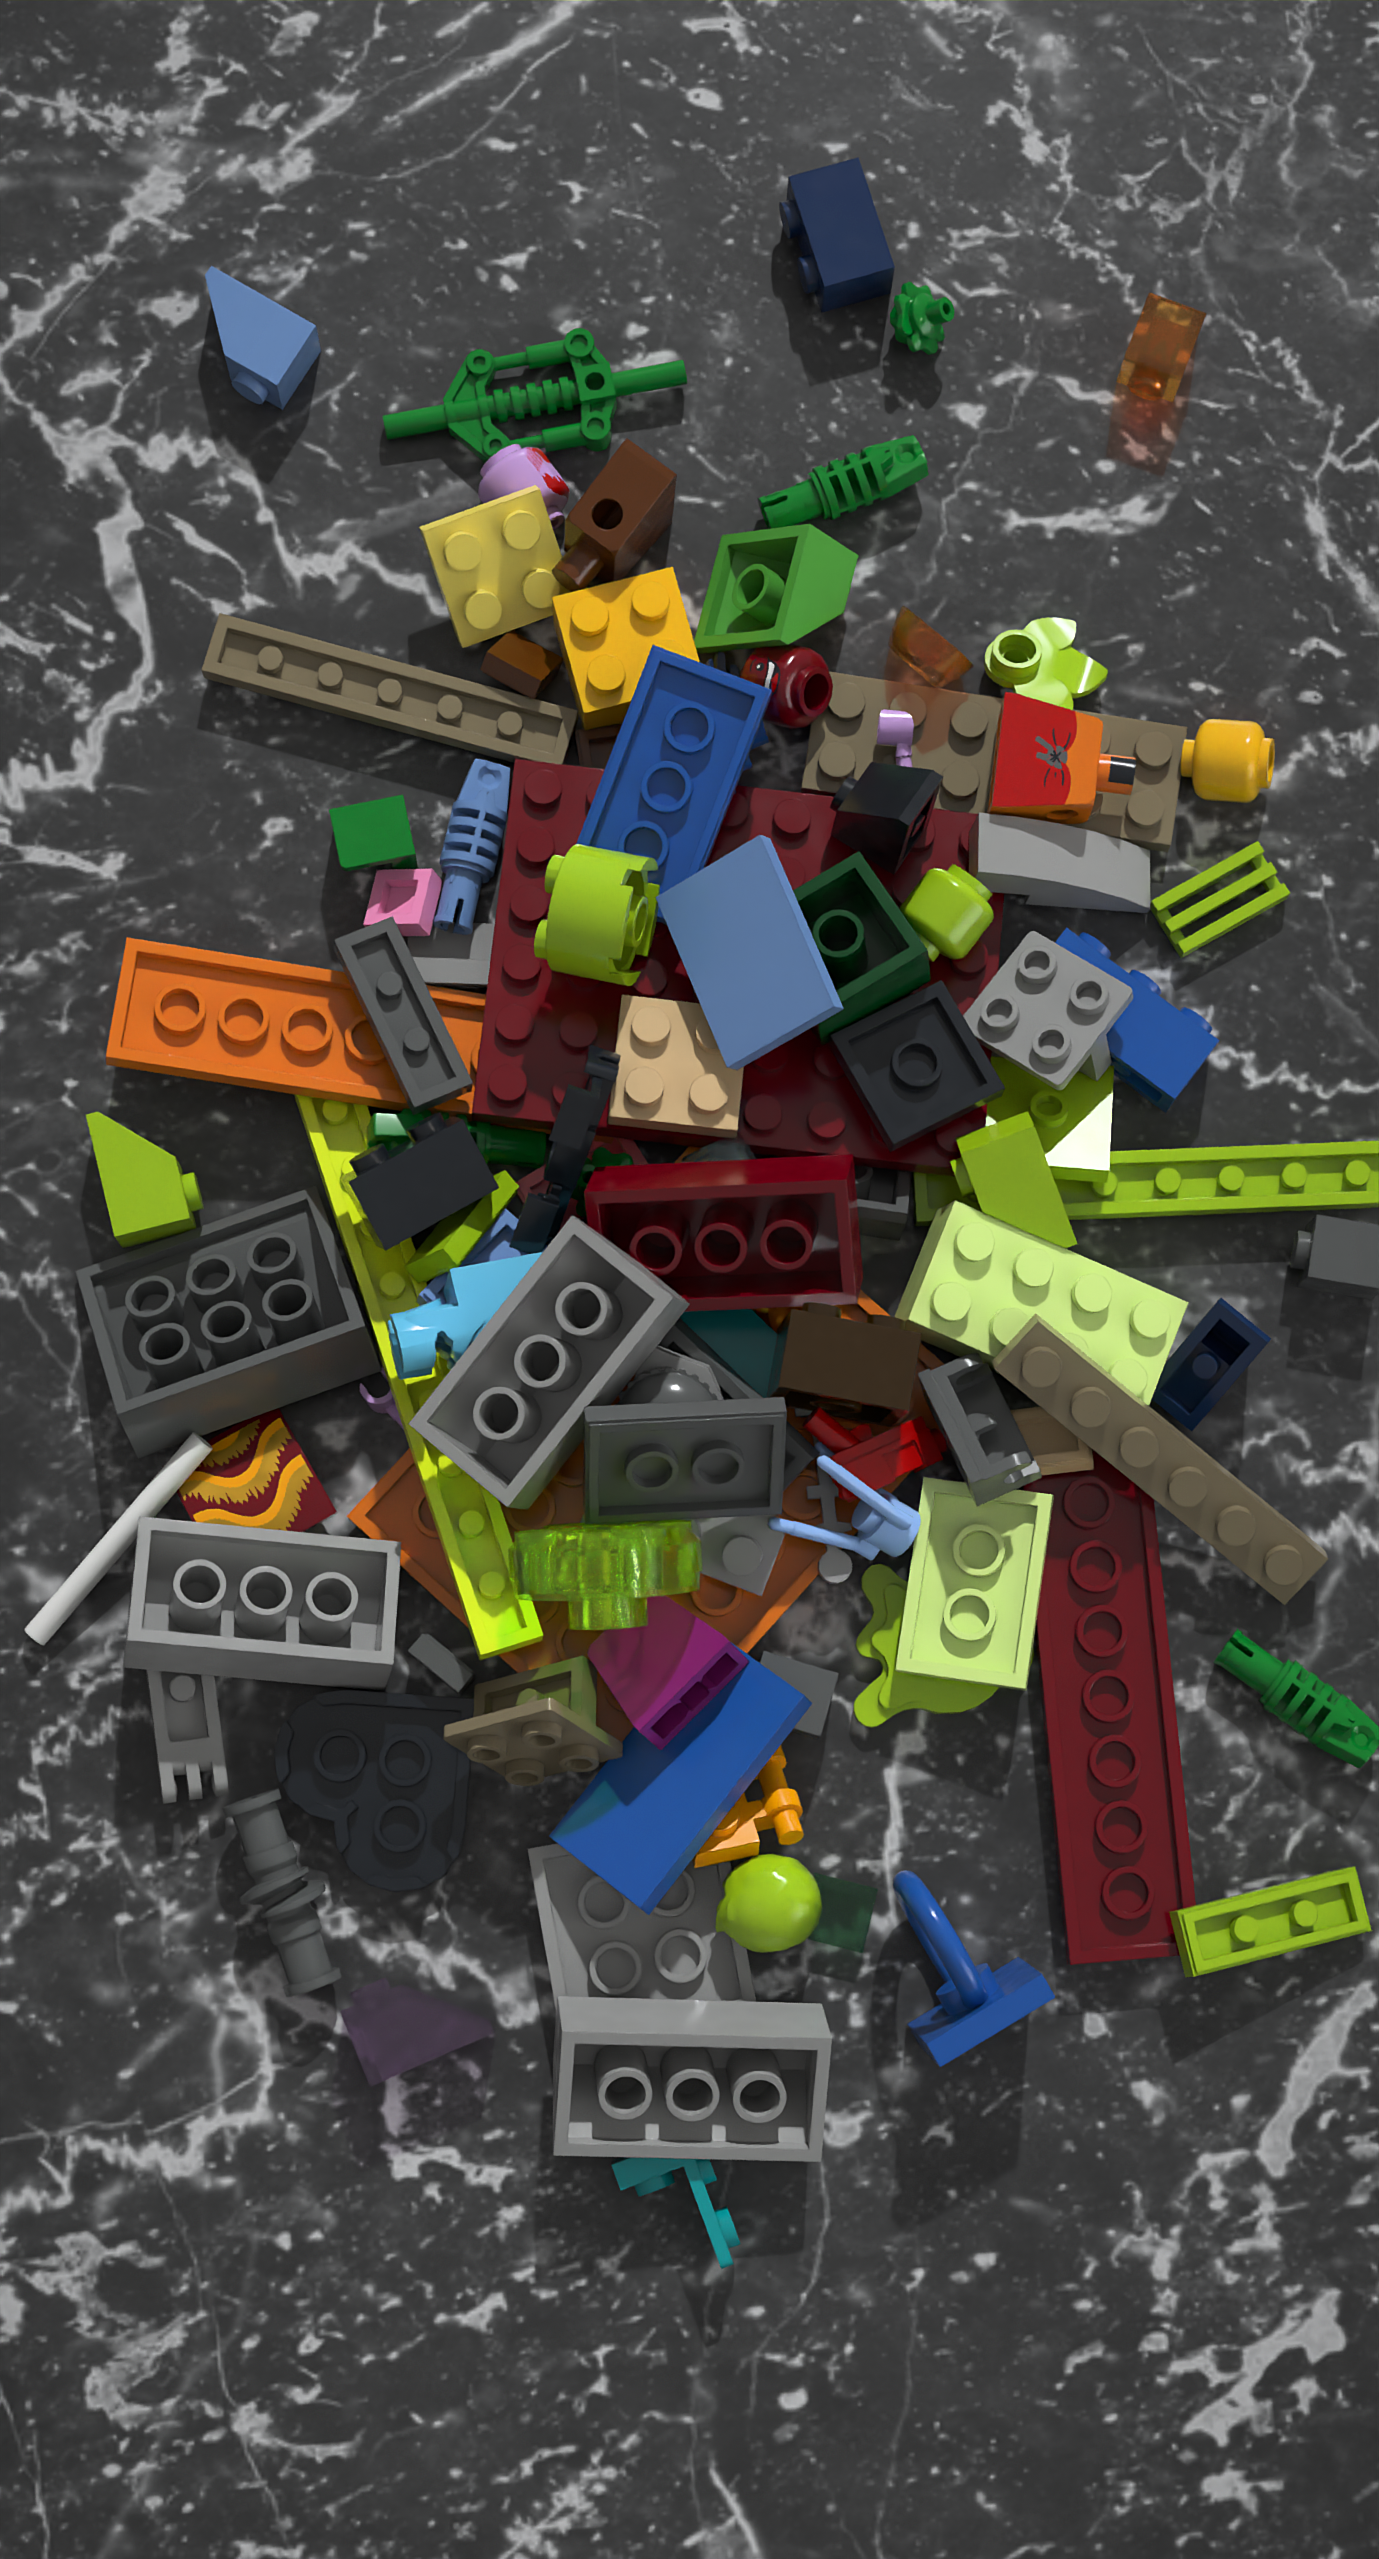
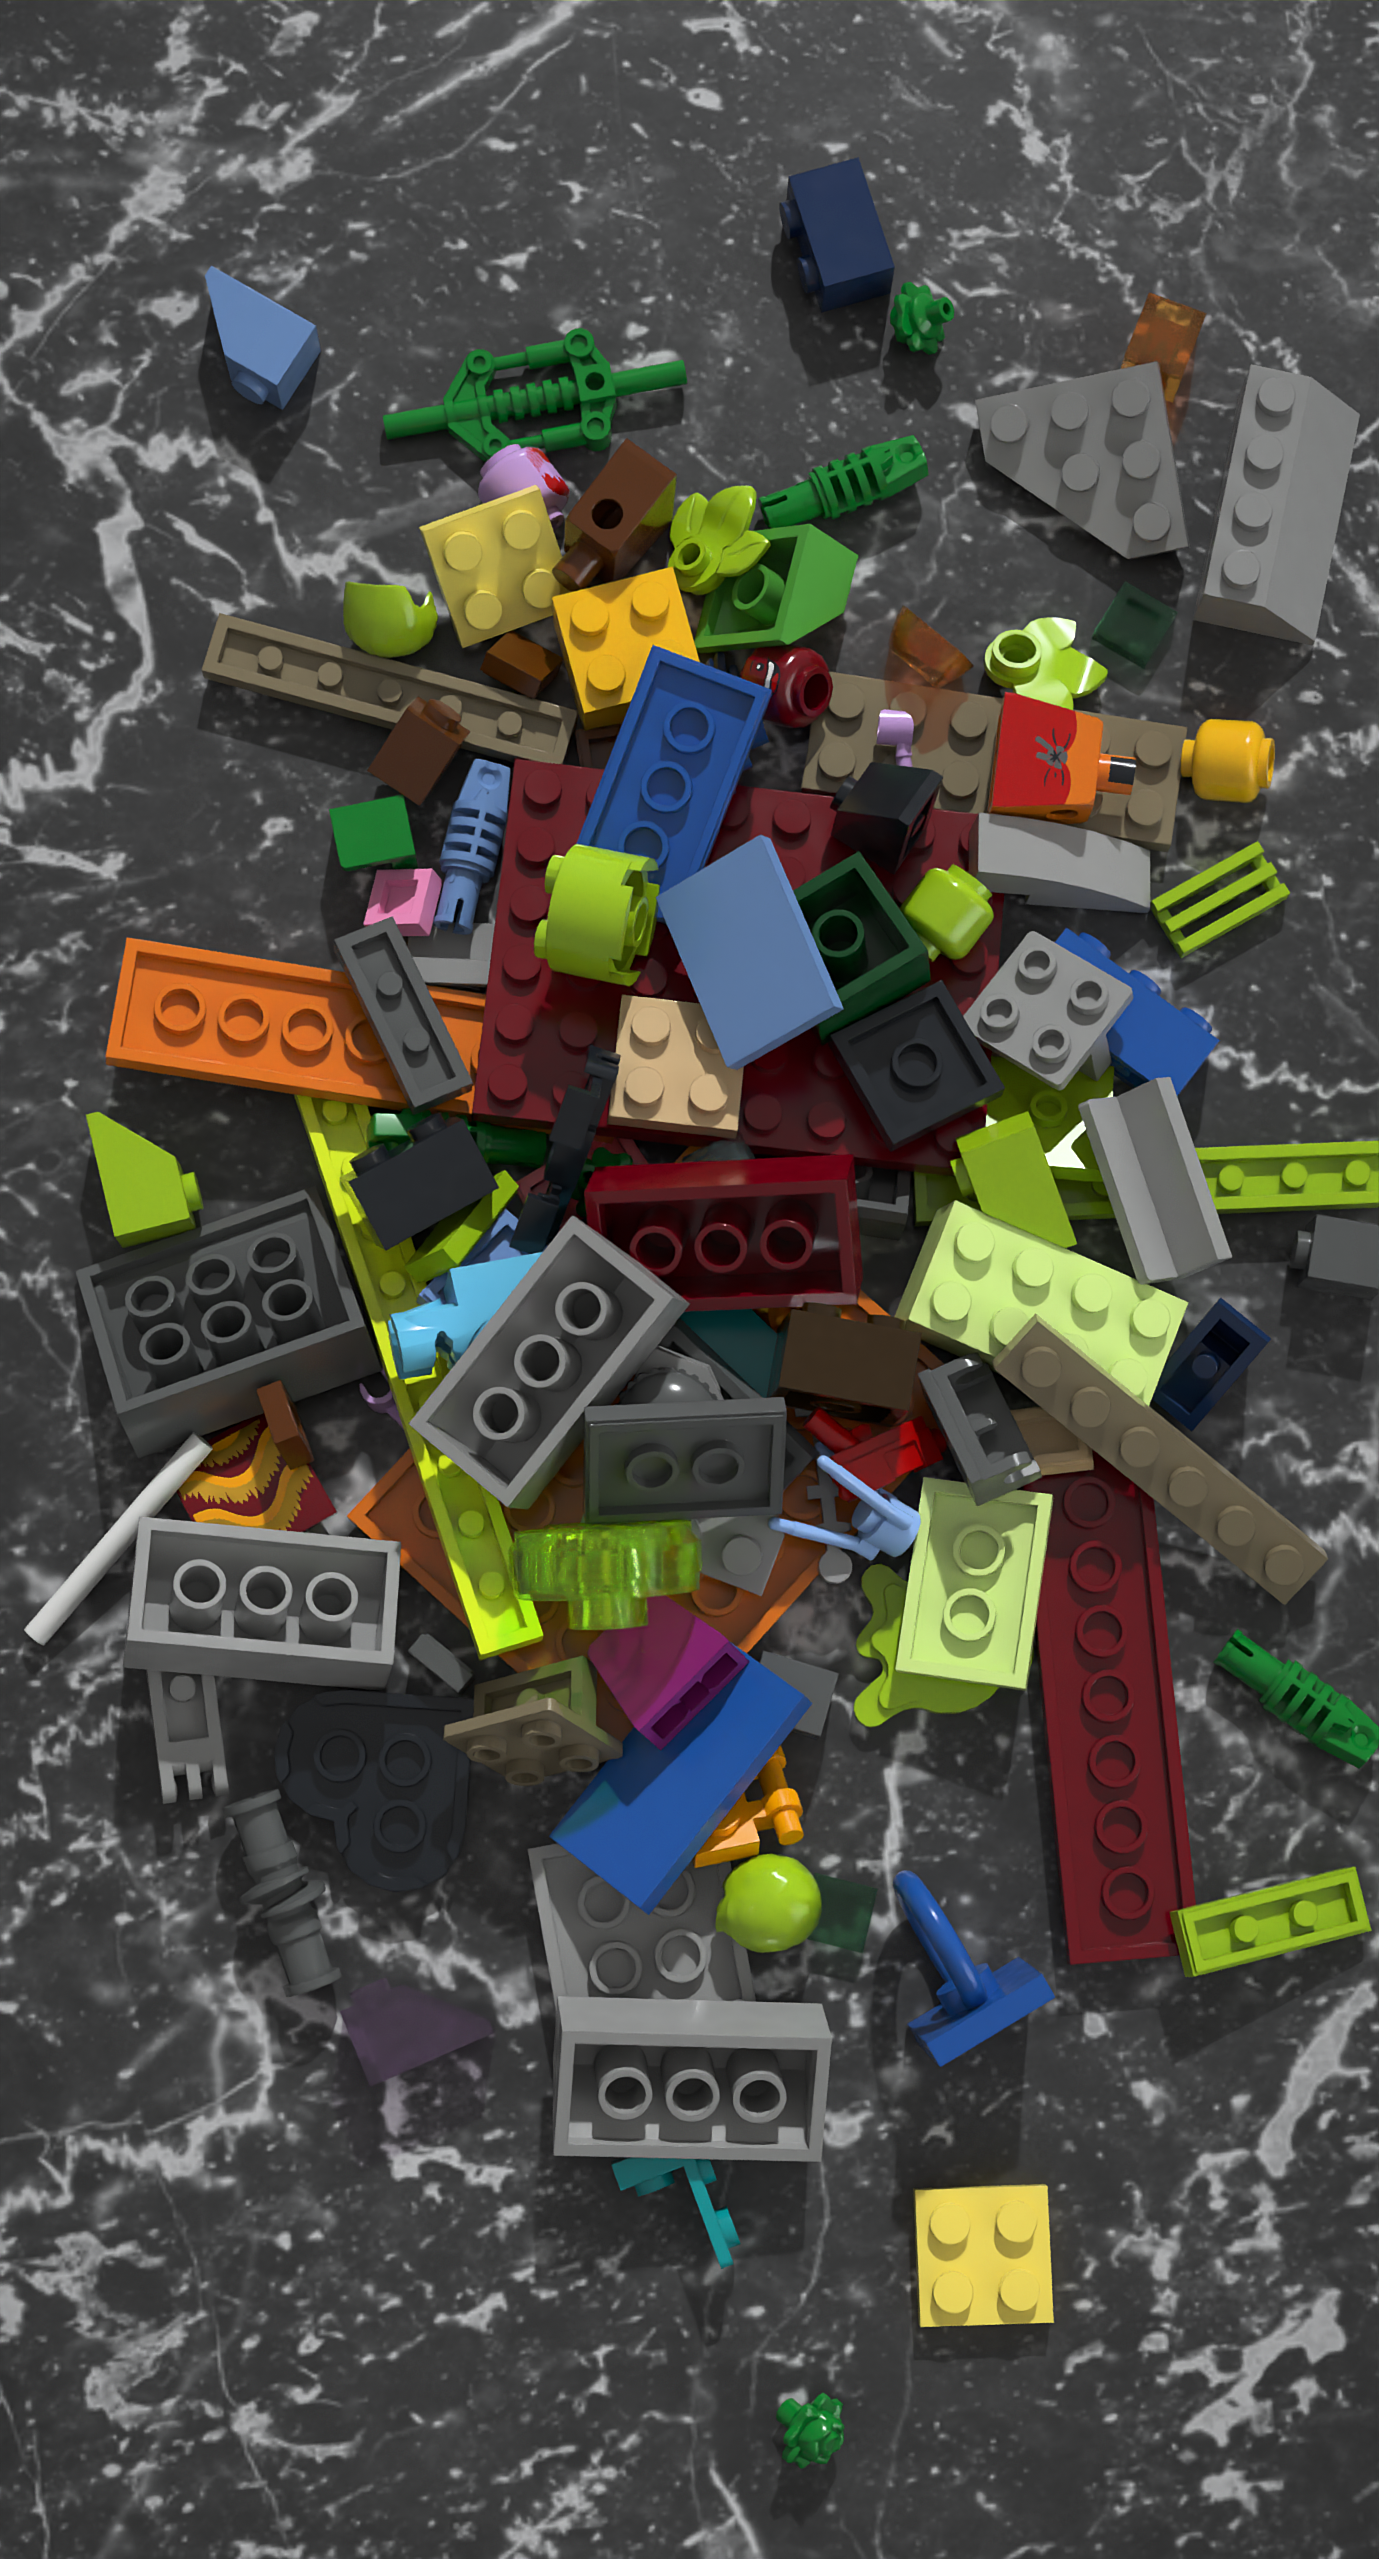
none -> reddish brown tile [256,1380,315,1470]
none -> lime hair [343,581,438,658]
none -> reddish brown brick [367,696,471,806]
none -> lime plate [668,485,771,595]
none -> green plant [776,2393,845,2469]
none -> light yellow plate [913,2184,1054,2327]
none -> light grey plate [975,361,1190,560]
none -> light grey panel [1079,1077,1232,1285]
none -> clear green tile [1091,582,1178,669]
none -> light grey slope [1193,364,1360,645]

